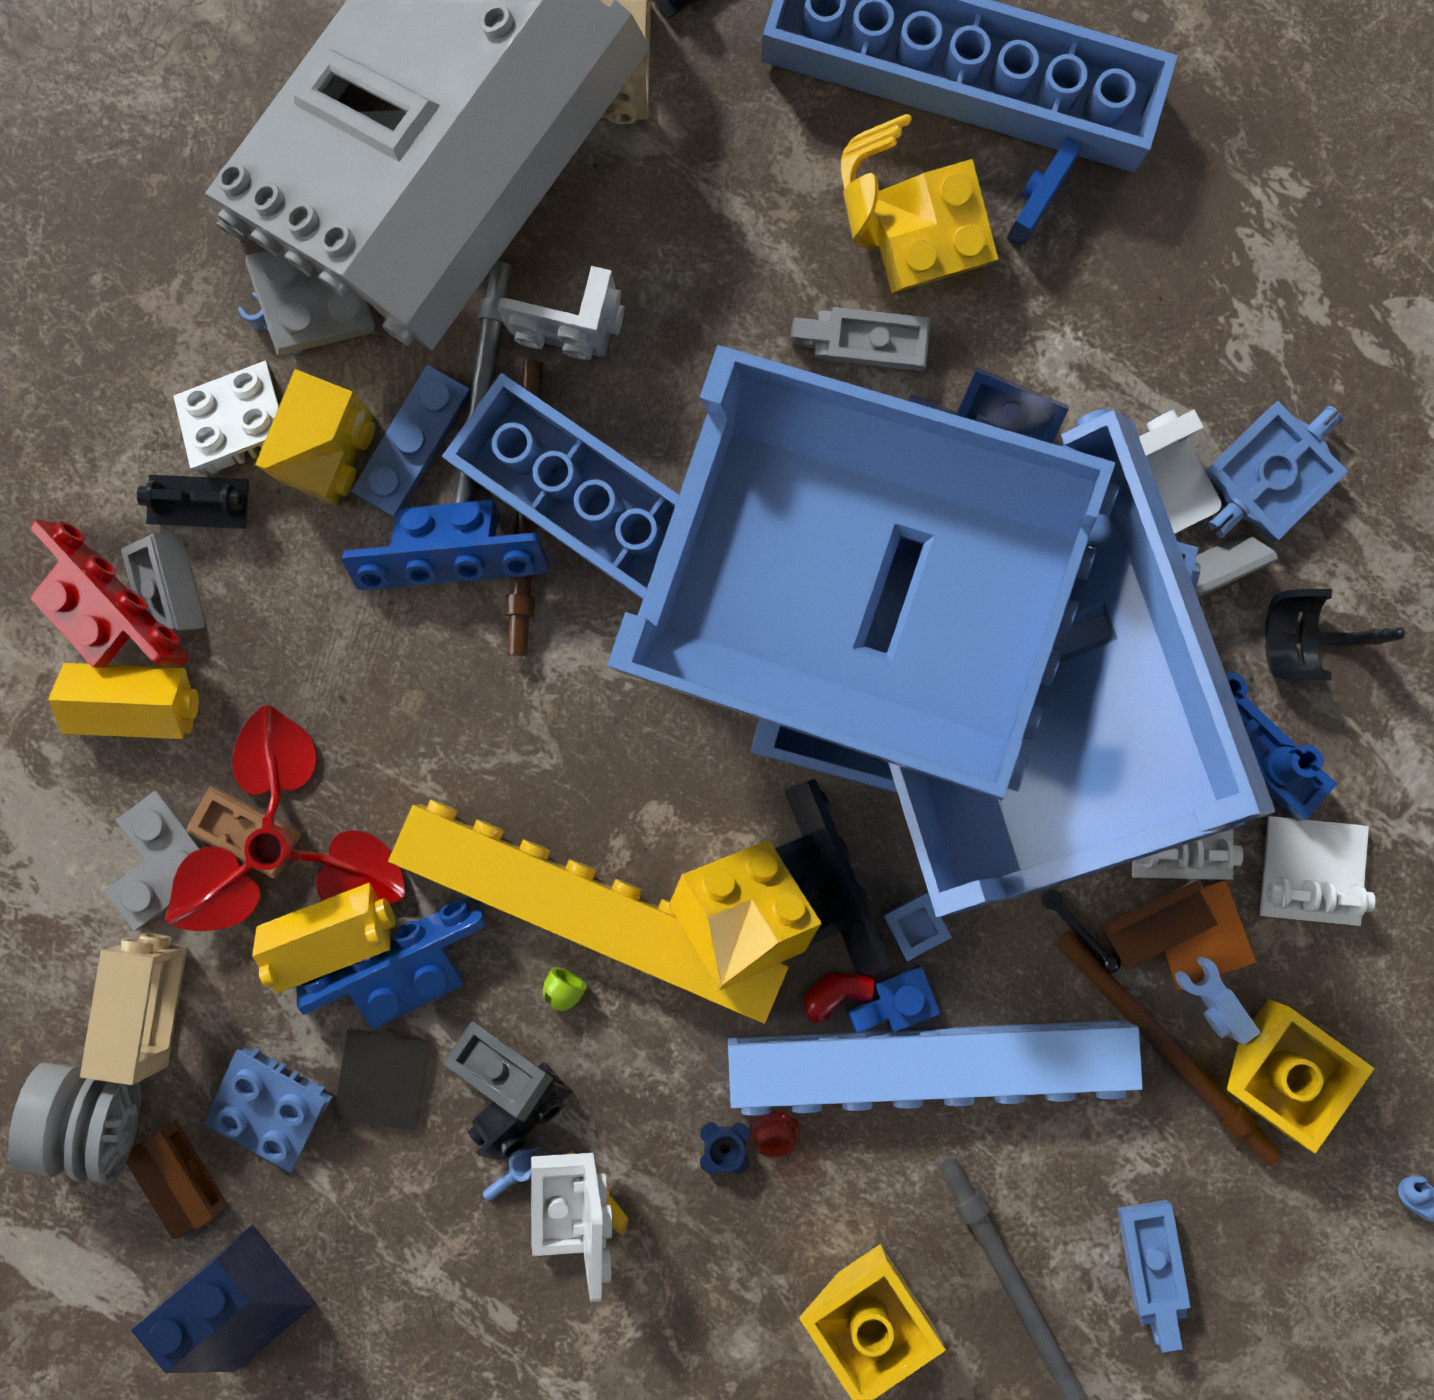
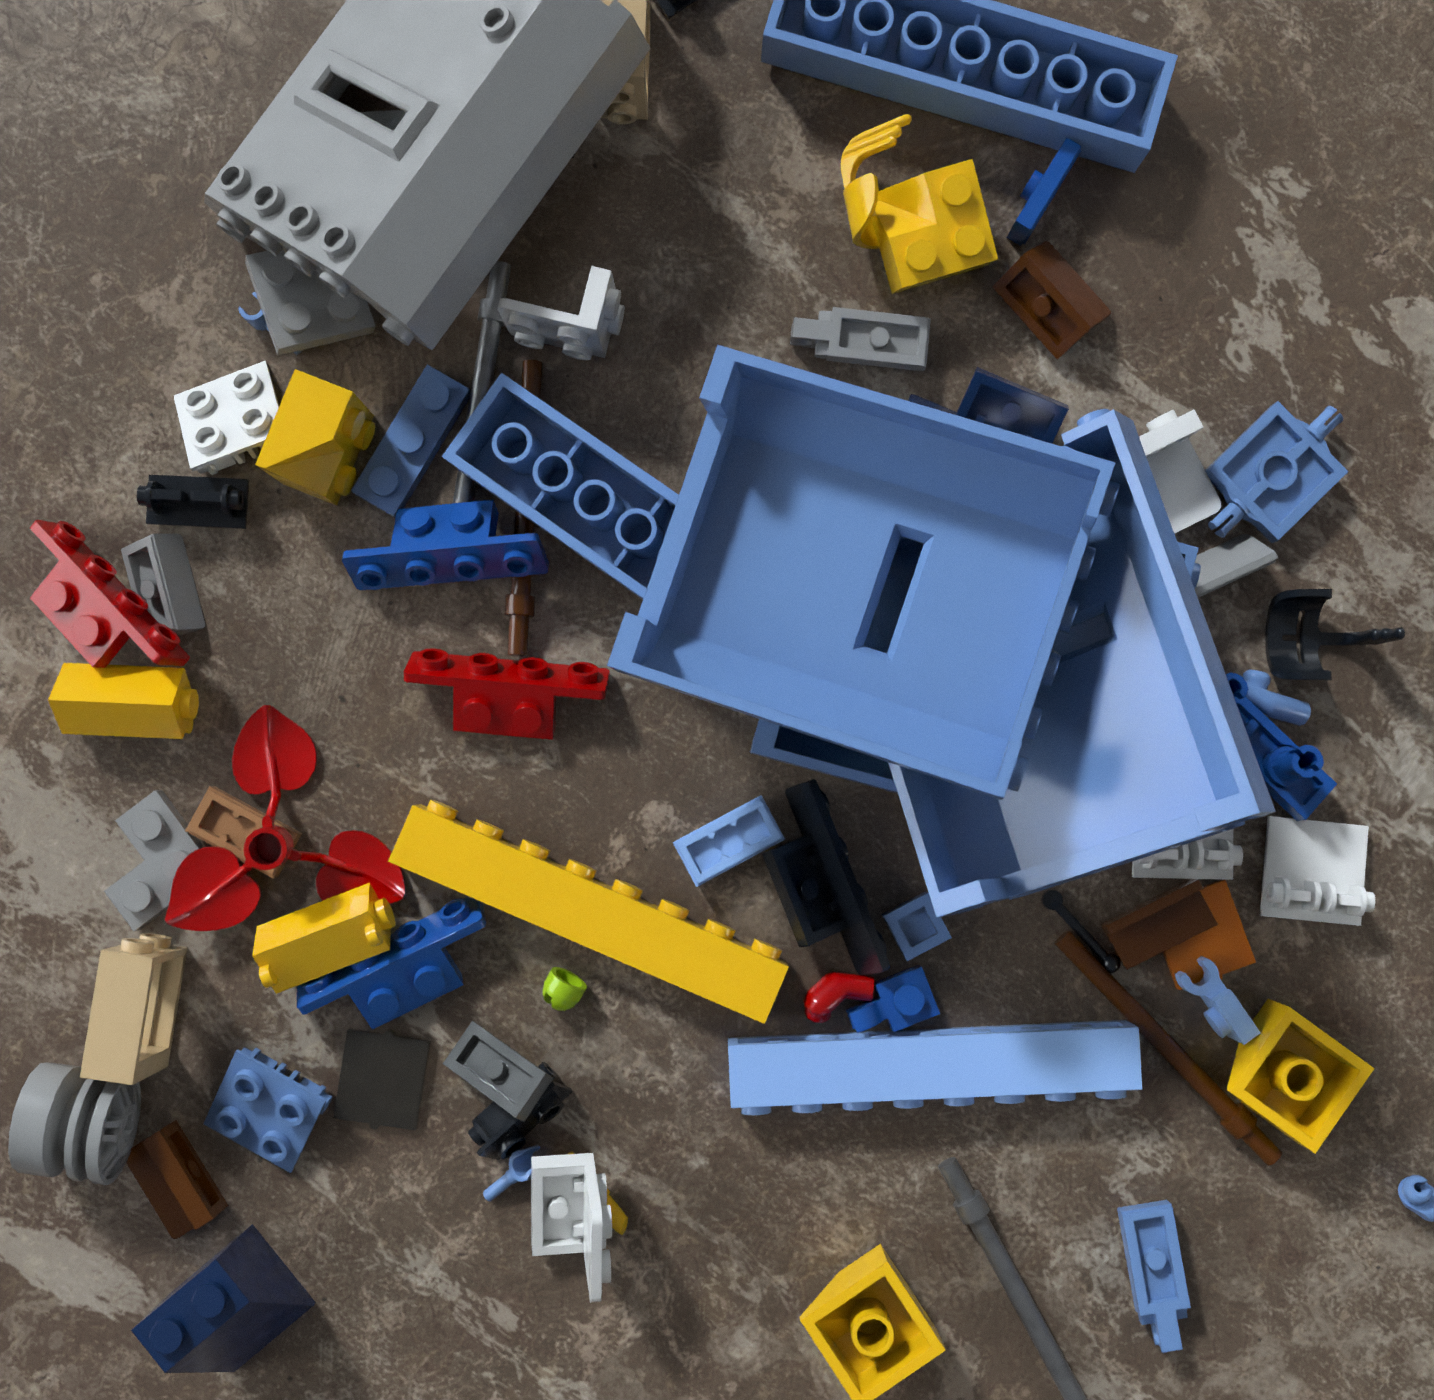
yellow slope [669,839,822,990] -> none
dark blue plate [700,1122,750,1174] -> none
clear red plate [749,1111,800,1157] -> none
none -> red bracket [404,648,610,740]
none -> light blue plate [673,795,785,887]
none -> reddish brown panel [992,241,1111,360]
none -> medium blue arm [1243,669,1311,726]

